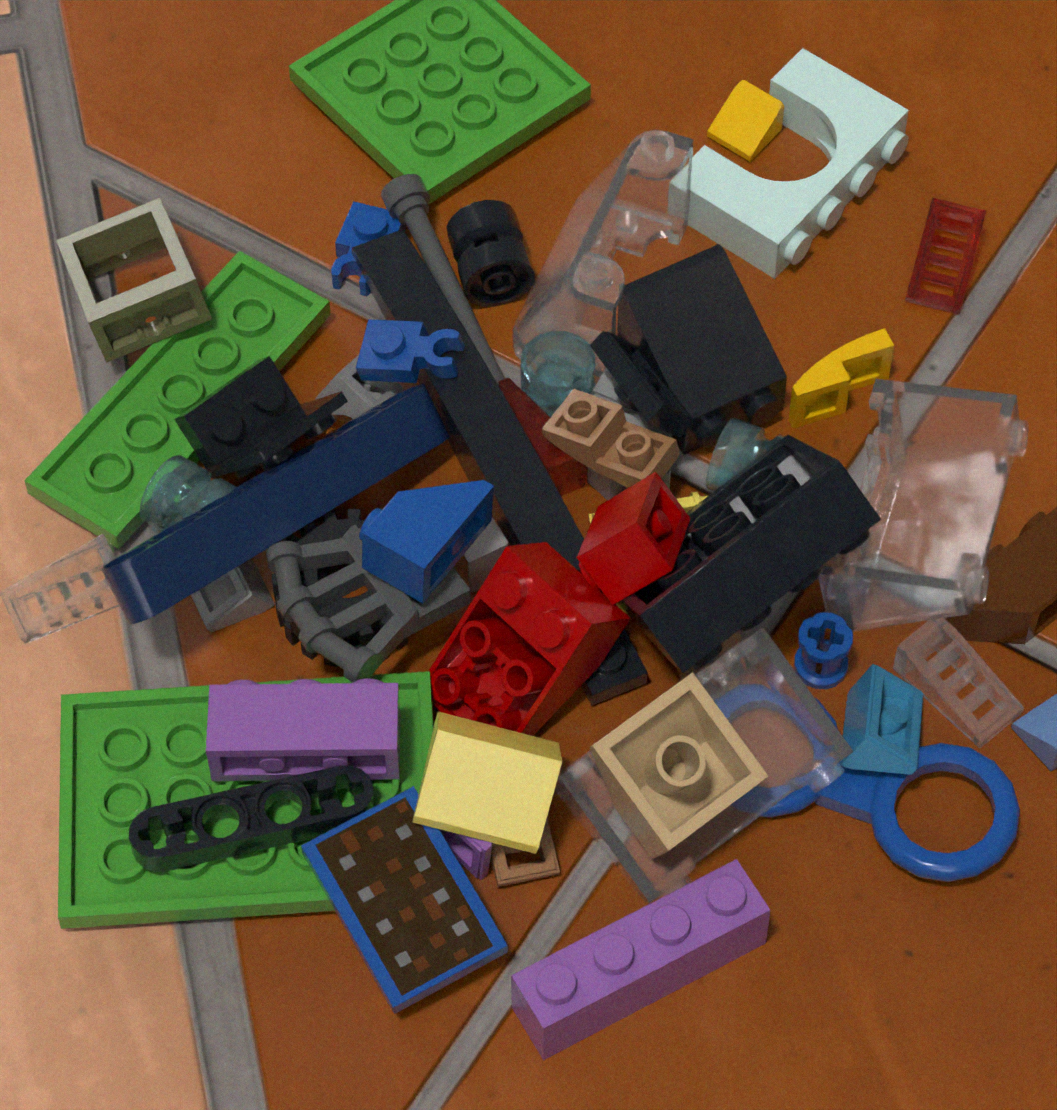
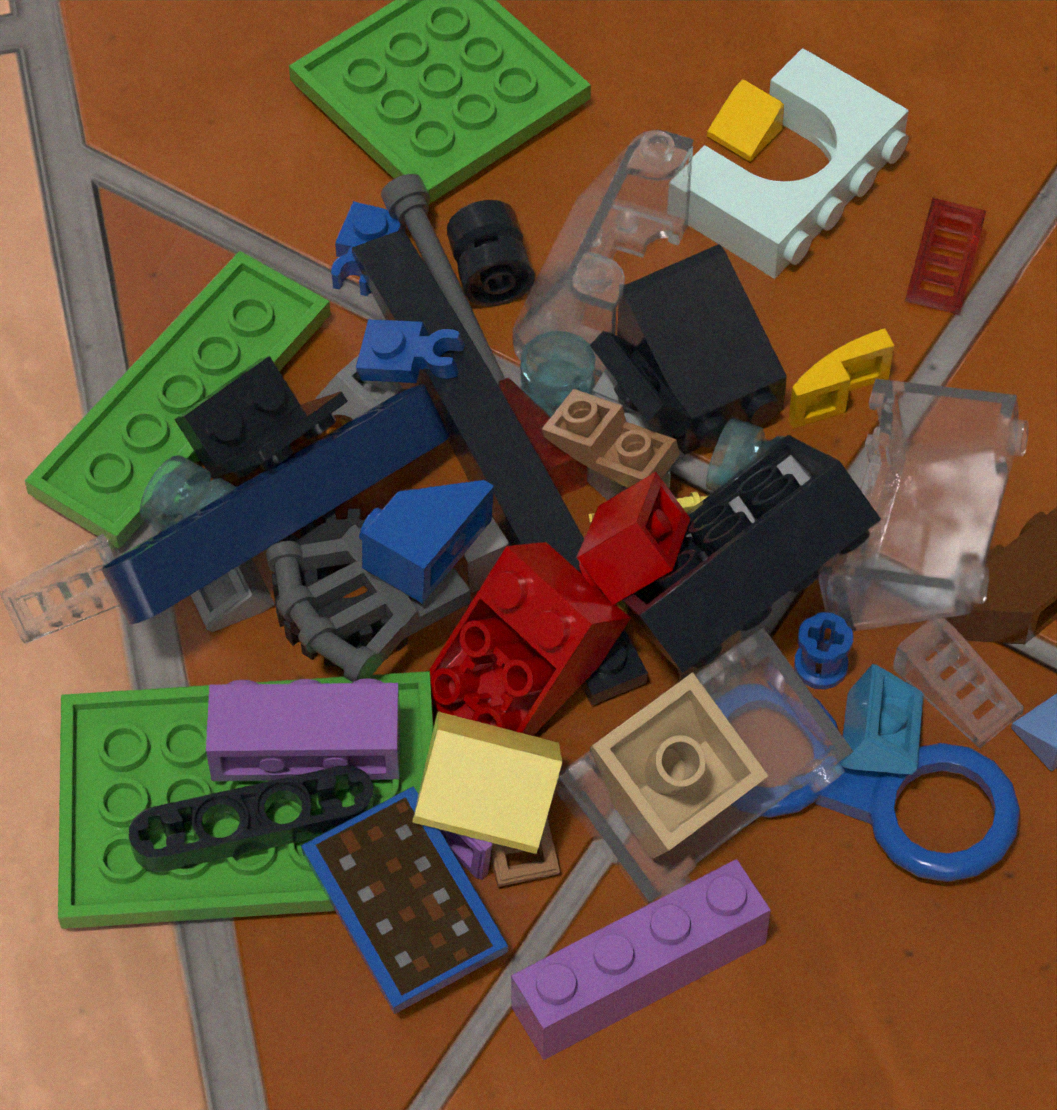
olive window [56,198,212,363] -> none

